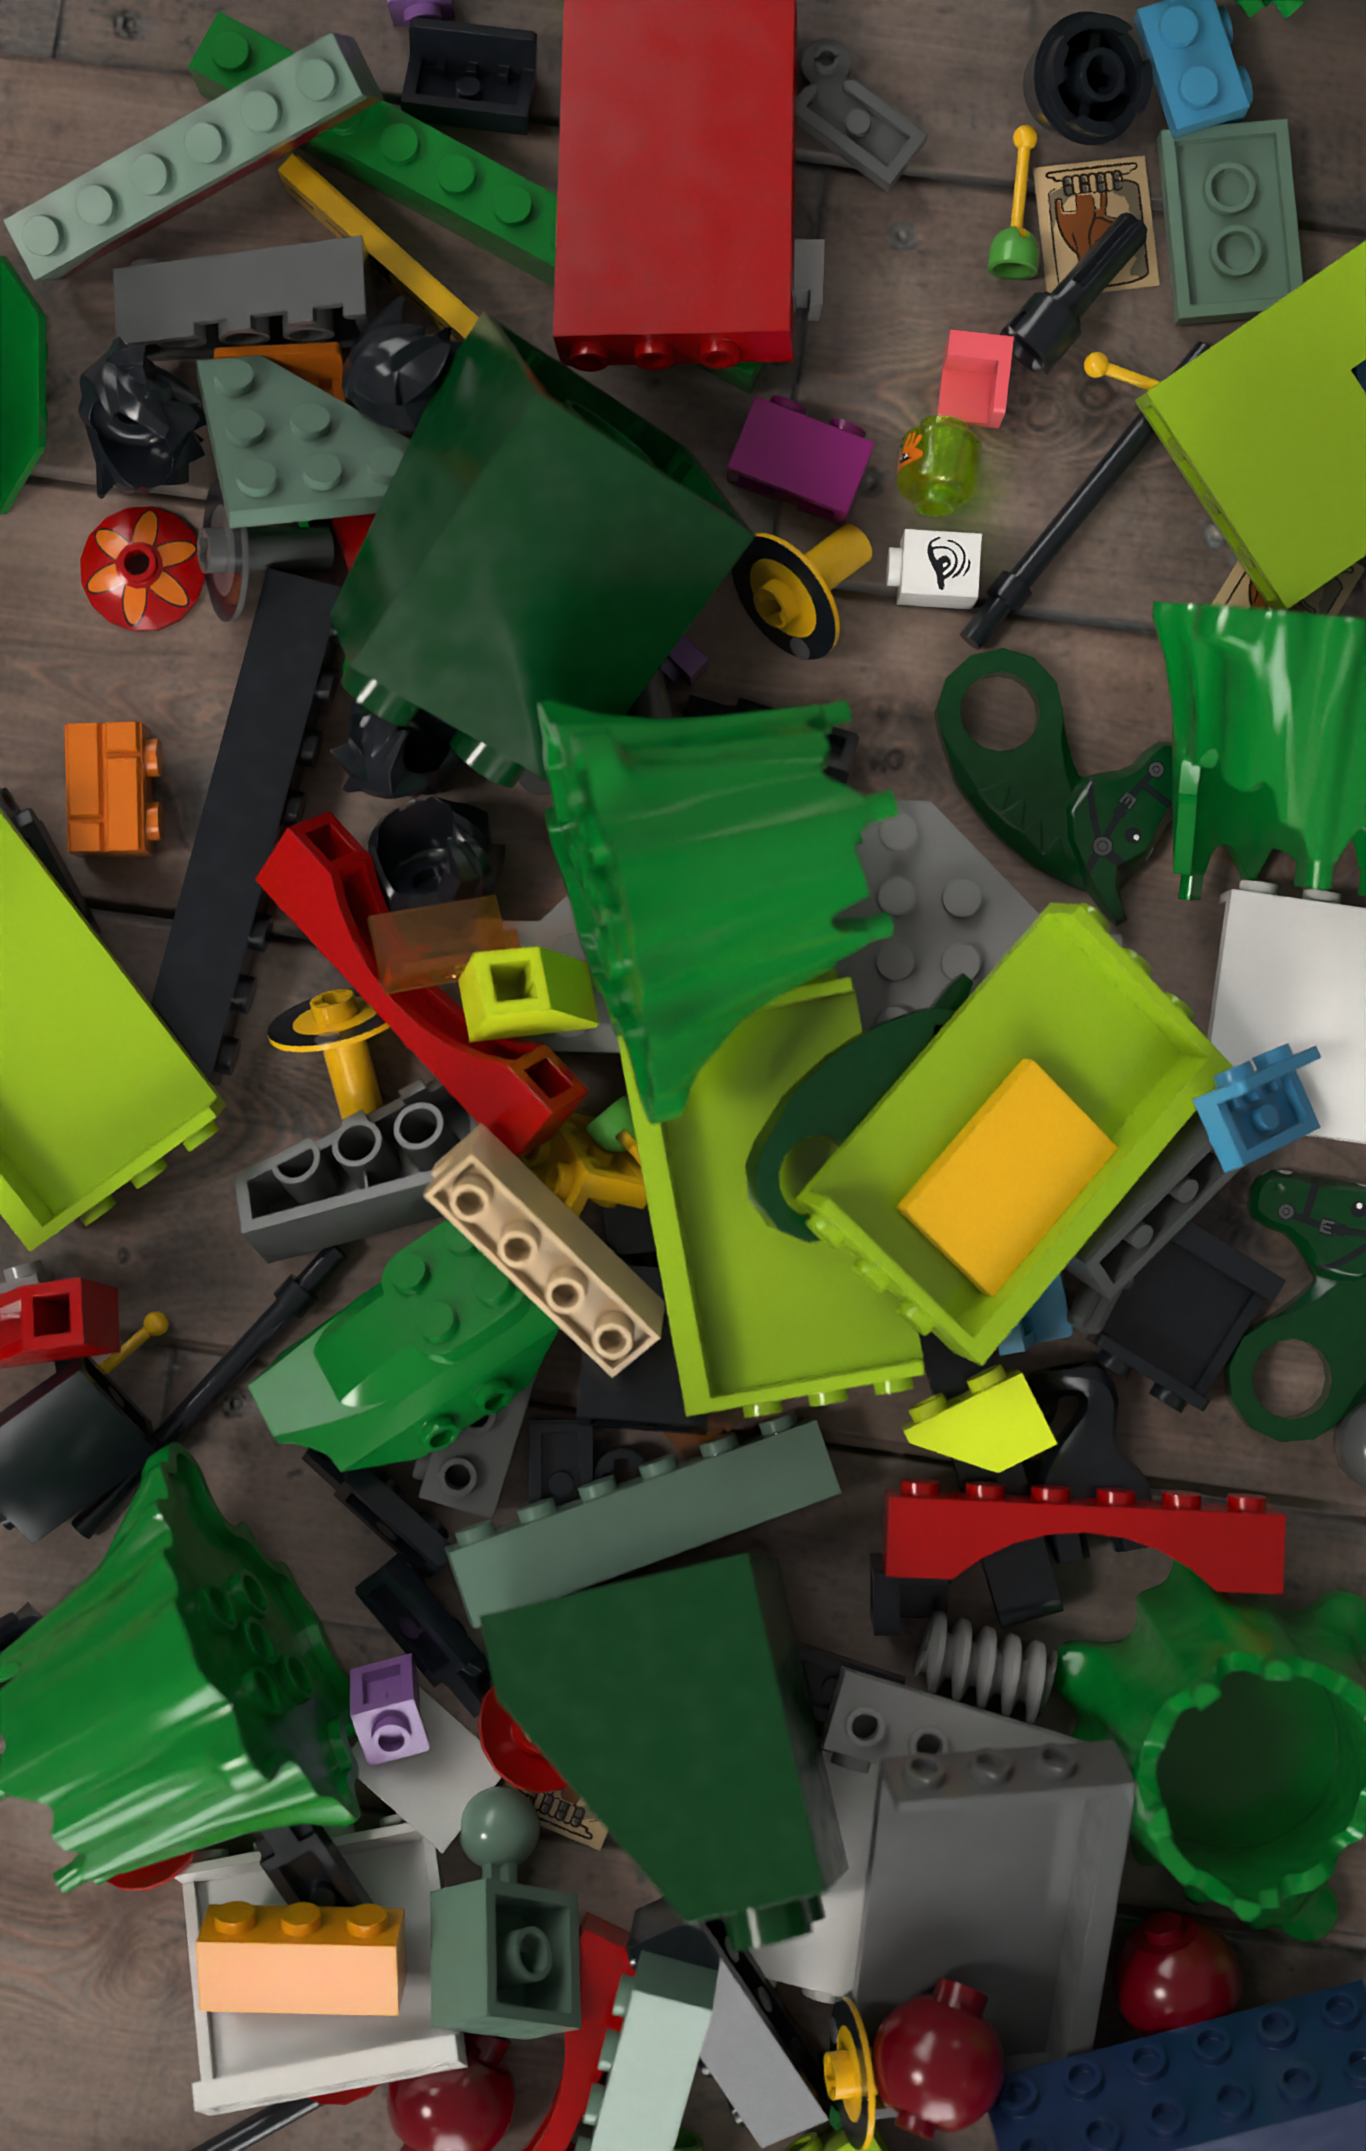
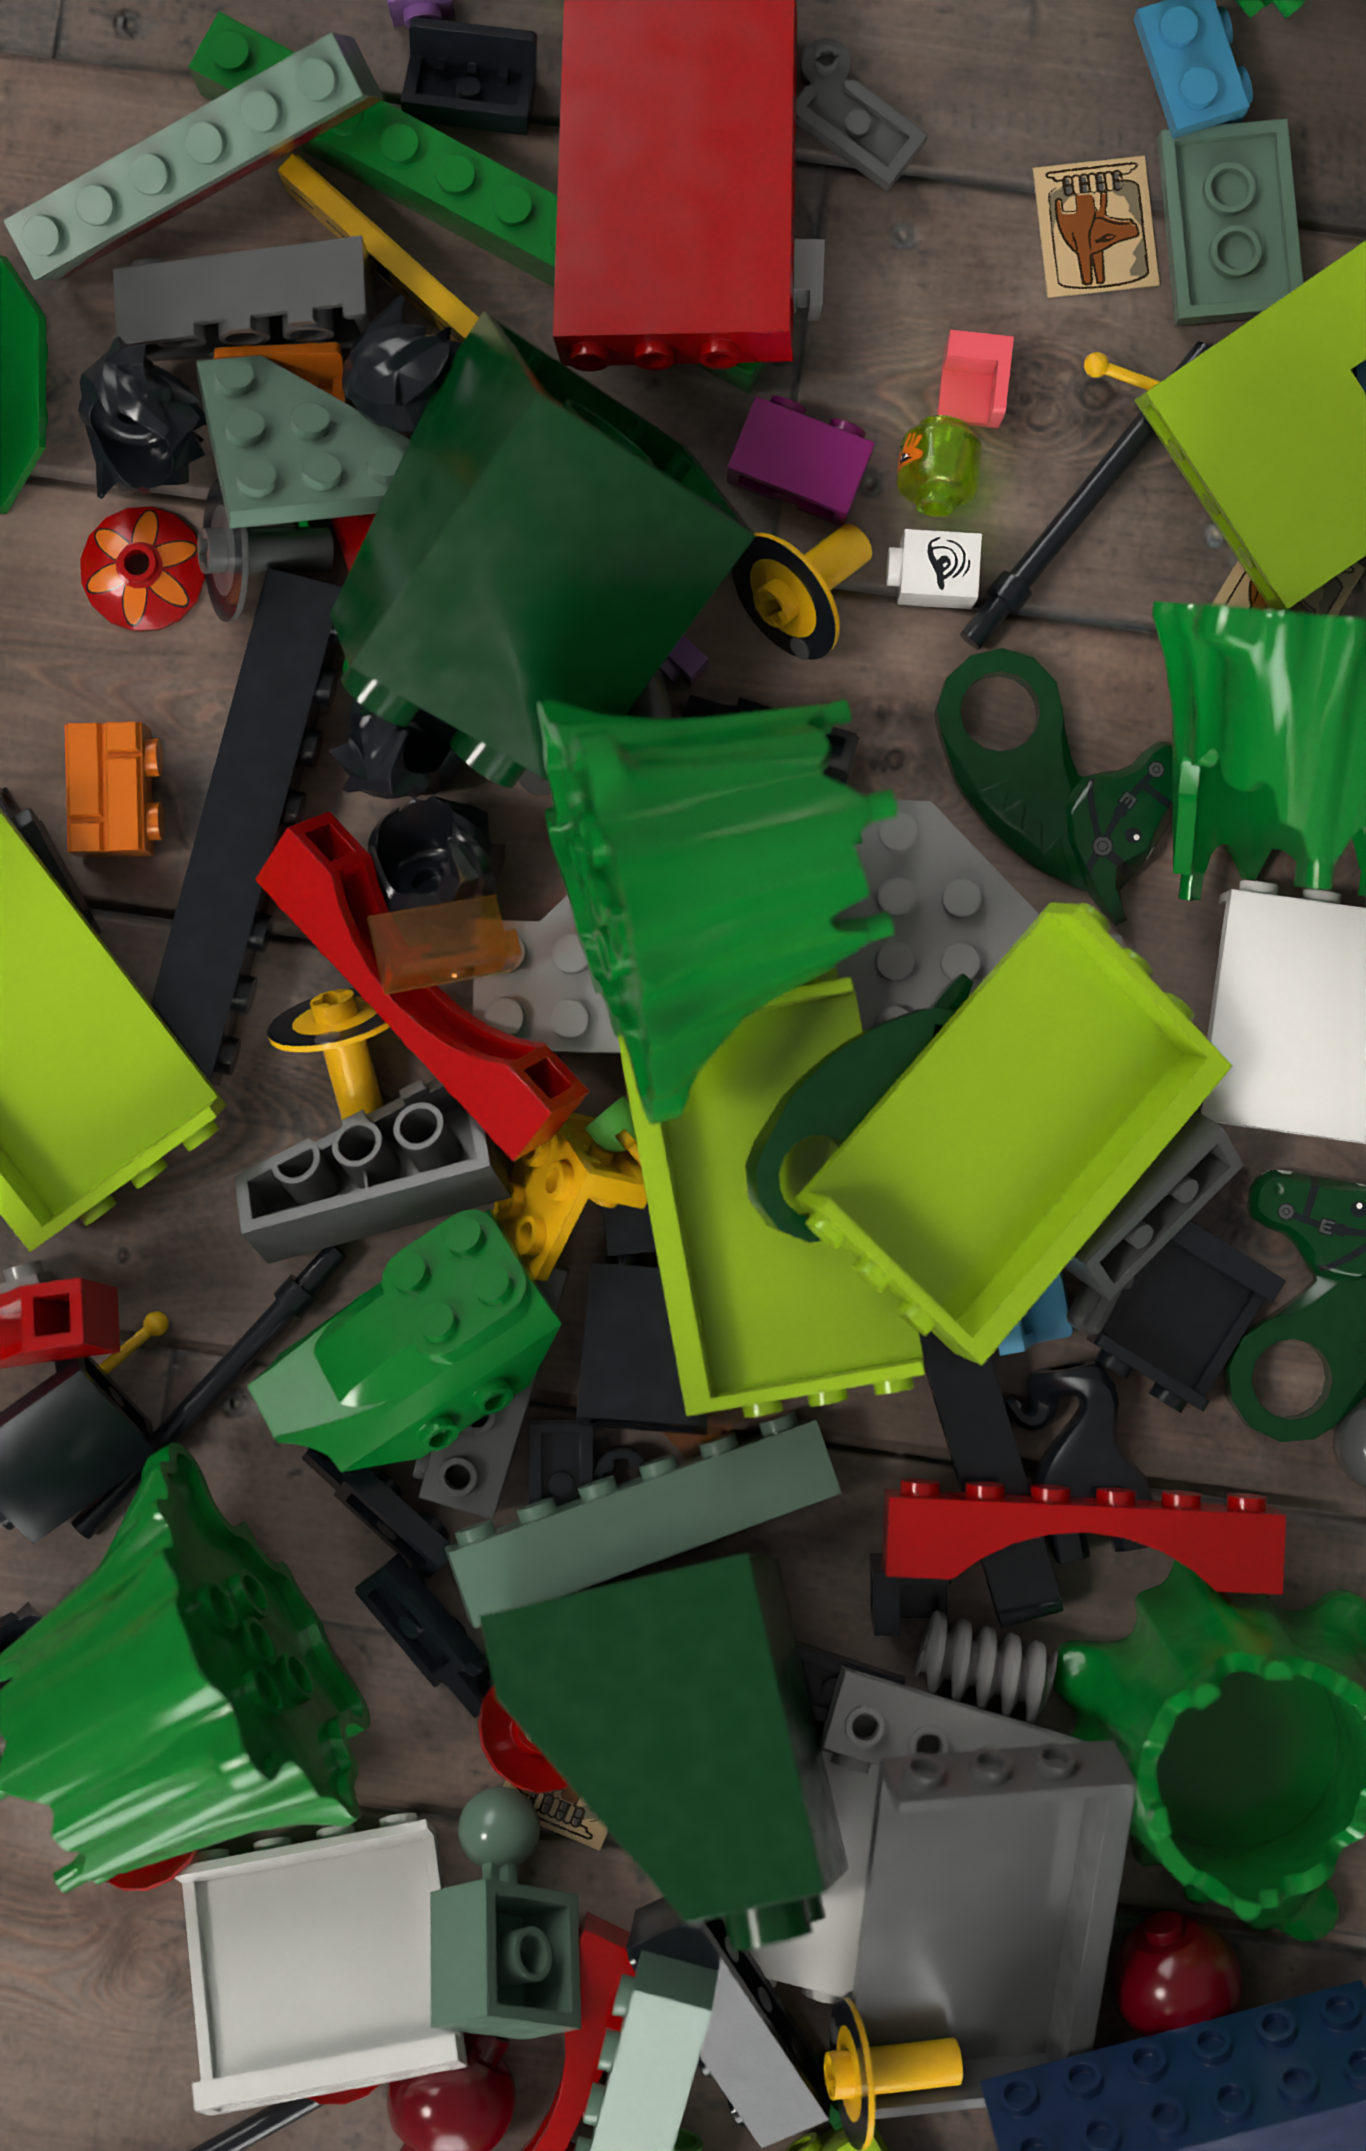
light orange brick [196,1901,407,2016] -> none
black hinge [255,1824,374,1907] -> none
medium lavender bracket [350,1653,430,1765] -> none
white sticker [351,1687,502,1854] -> none
tan brick [423,1123,666,1378] -> none
neon yellow slope [458,946,600,1042] -> none
dark red brick [871,1978,1005,2140] -> none
yellow tile [895,1058,1118,1297] -> none
neon yellow slope [900,1364,1057,1473] -> none
hinge [987,125,1040,281] -> none
black piece [1000,212,1148,374] -> none
black cone [1023,11,1153,145] -> none
dark azure bracket [1193,1043,1321,1173] -> none

